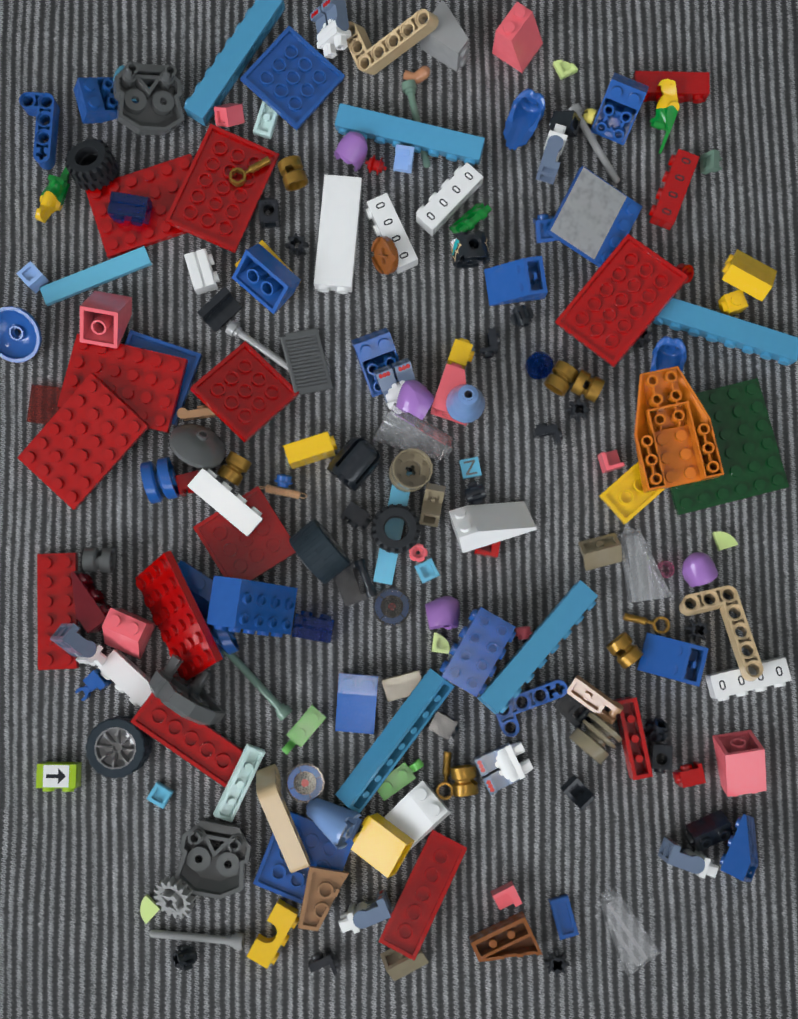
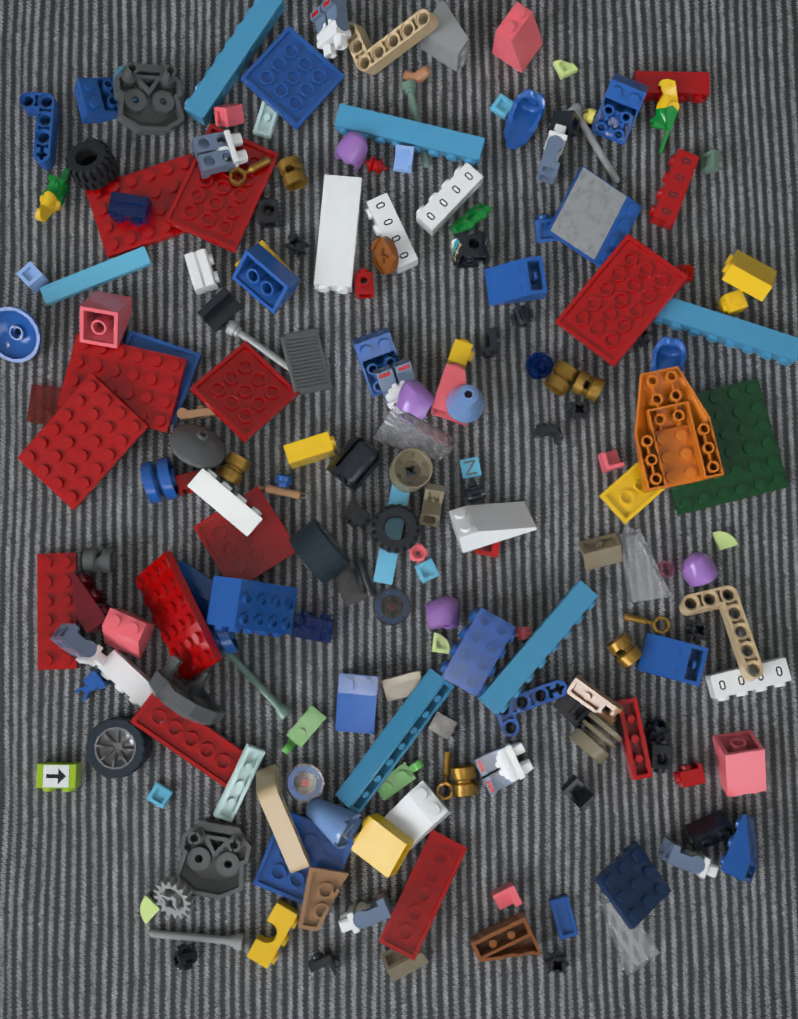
none -> sand blue hips [192,130,248,179]
none -> red brick [354,269,375,299]
none -> medium azure tile [490,93,513,120]
none -> dark blue plate [594,841,672,929]

